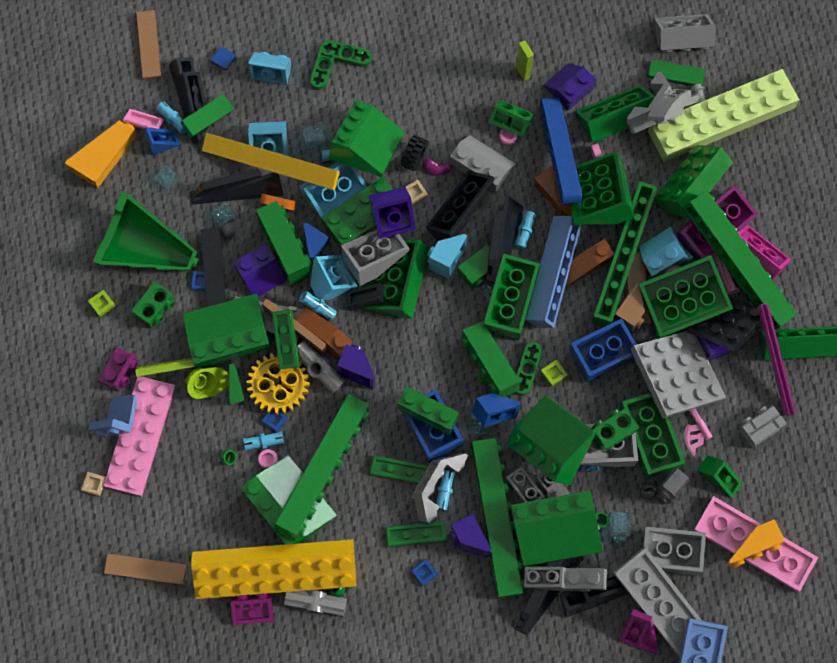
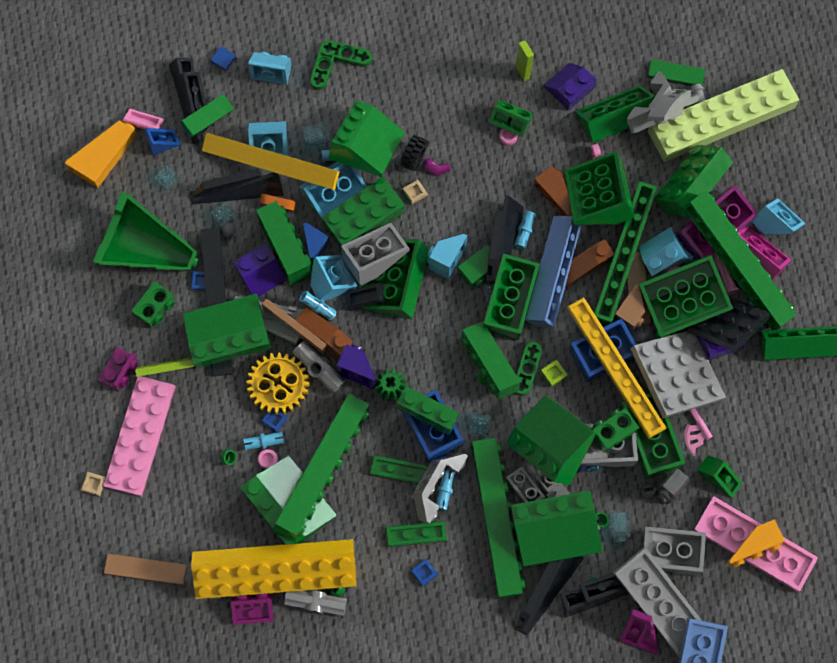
lime plate [88,290,115,317] -> none
medium blue bracket [88,394,137,437] -> none
medium nougat tile [136,10,162,80] -> none
medium azure pin [156,101,186,134] -> none
lime piece [185,367,229,399] -> none
green slope [229,364,245,405] -> none
green tile [272,309,300,370] -> none
dark purple slope [369,187,416,239] -> none
black slope [425,170,495,241] -> none
light grey slope [449,135,516,193] -> none
dark purple slope [449,514,491,558] -> none
blue slope [472,393,521,428] -> none
light grey slope [524,567,607,591] -> none
blue beam [540,98,582,204] -> none
light grey slope [654,14,715,52] -> none
light grey brick [739,405,786,449] -> none
magenta axle [757,303,795,416] -> none
none -> green gear [375,368,406,401]
none -> yellow tile [567,298,666,439]
none -> medium azure slope [752,199,805,235]

